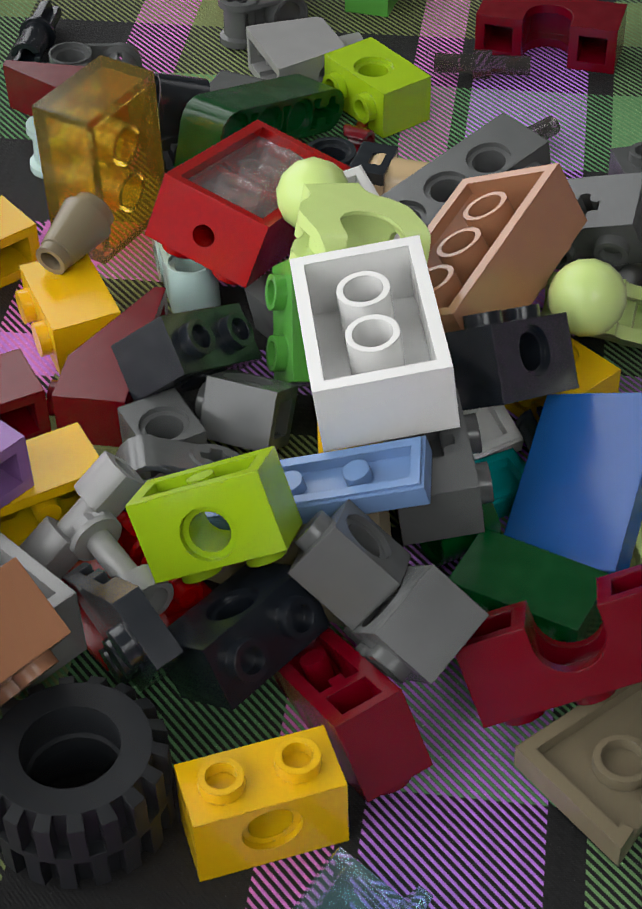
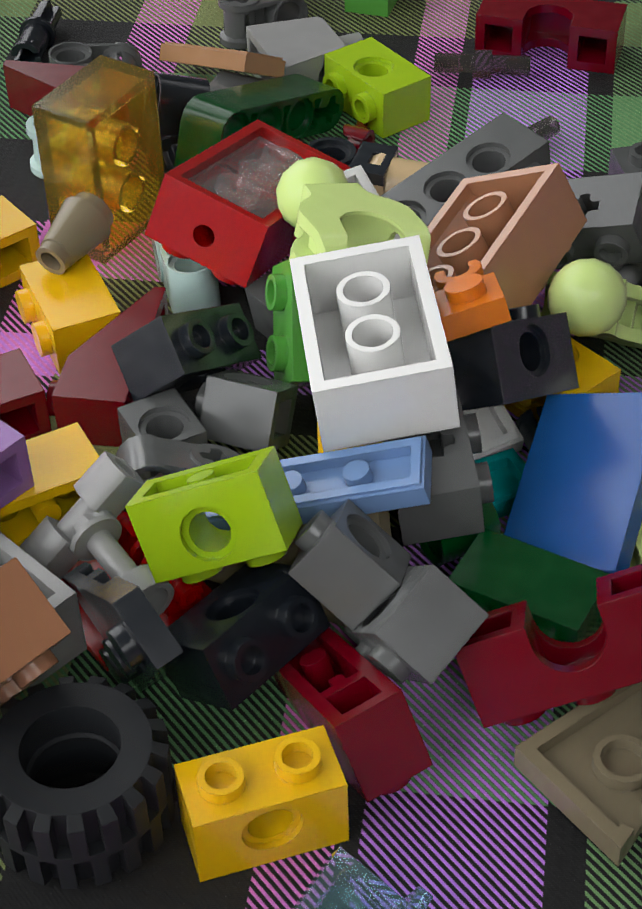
none -> medium nougat tile [159,41,286,78]
none -> orange plate [434,259,512,342]

